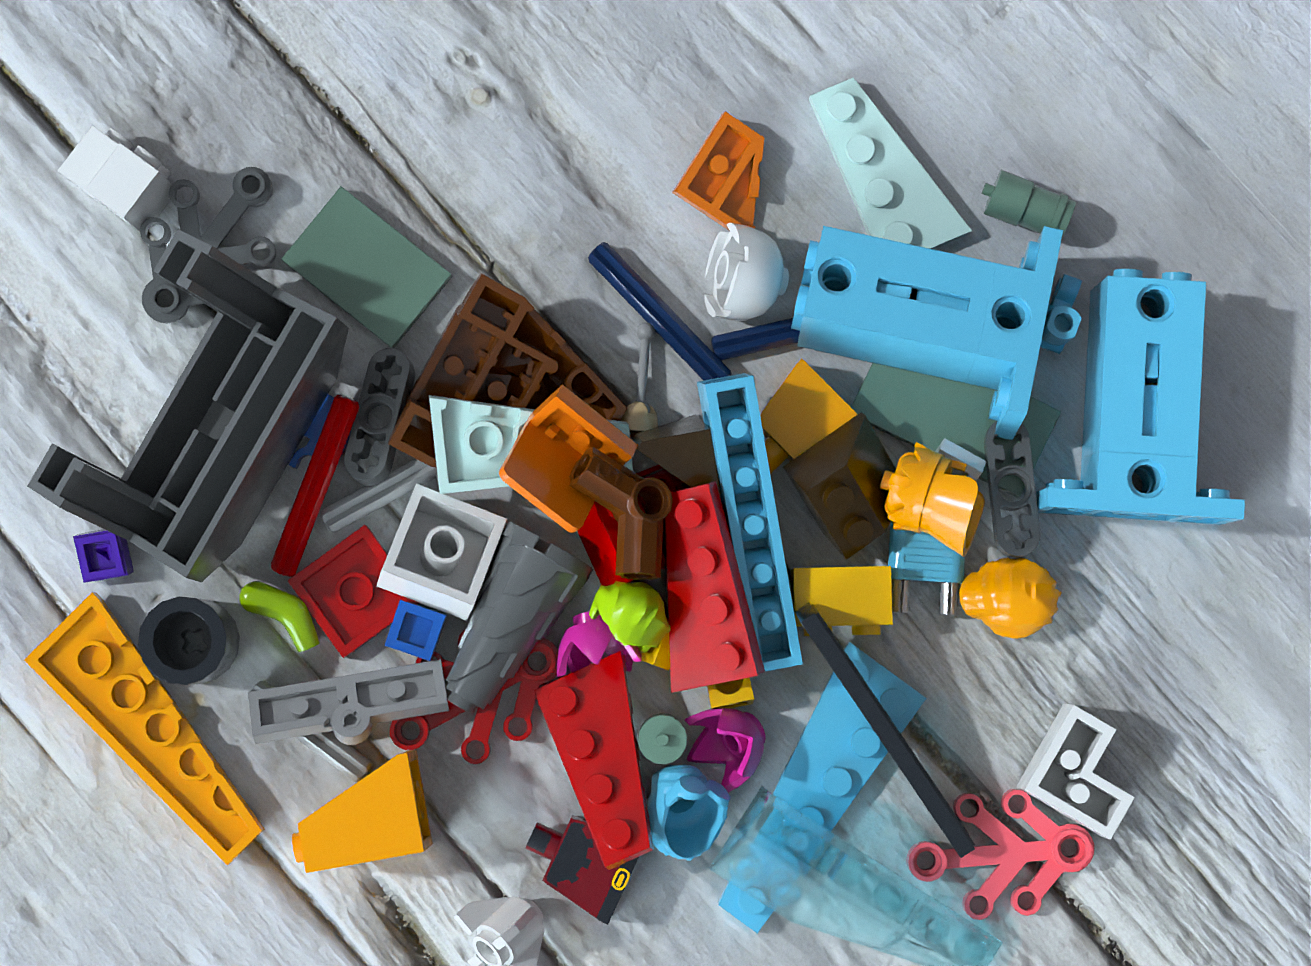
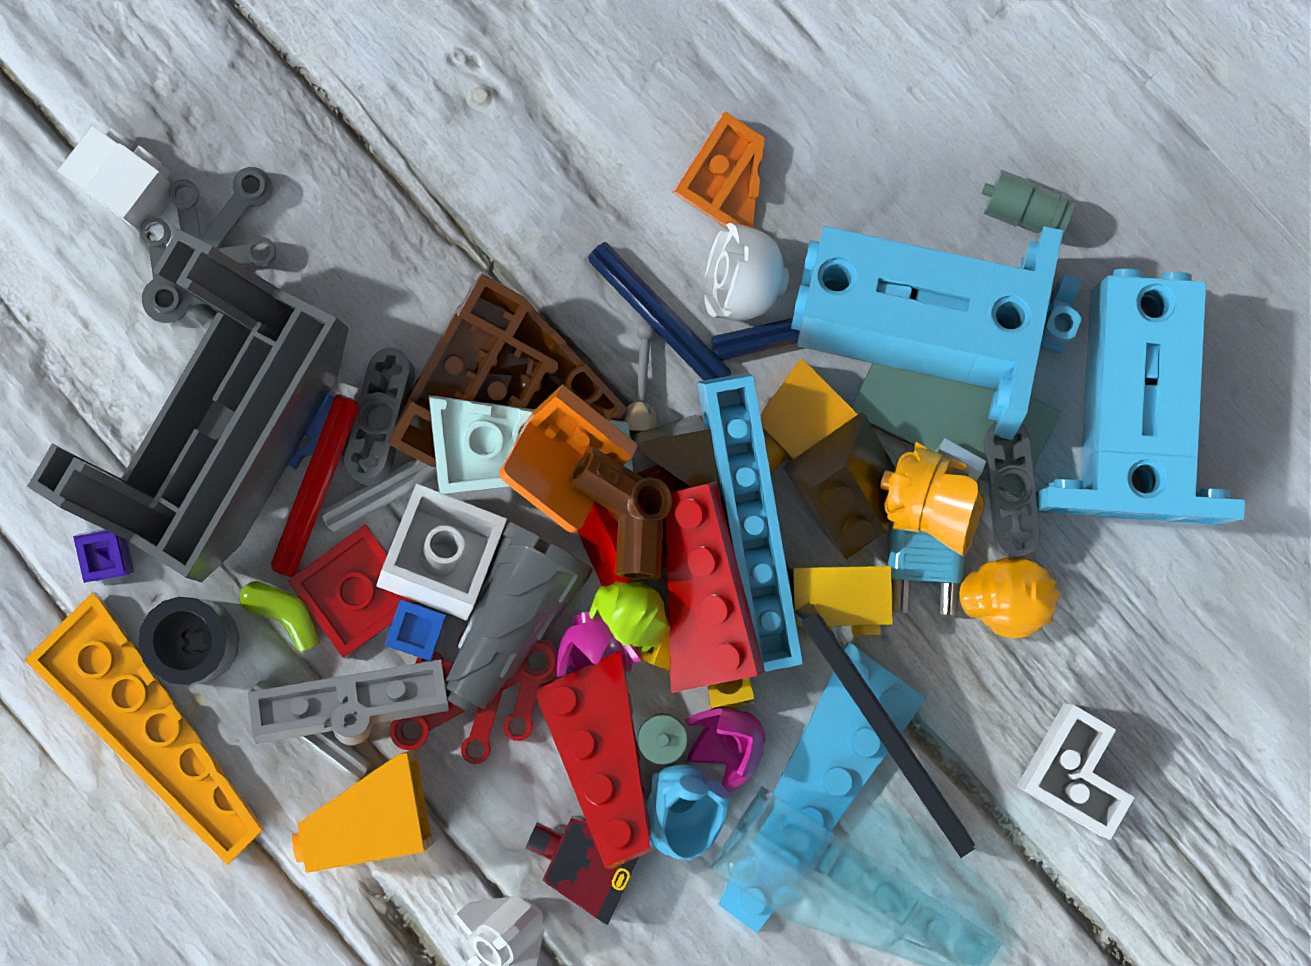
sand green tile [281,186,453,348] -> none
light aqua wing [809,78,972,249] -> none
coral plant [906,789,1094,920] -> none

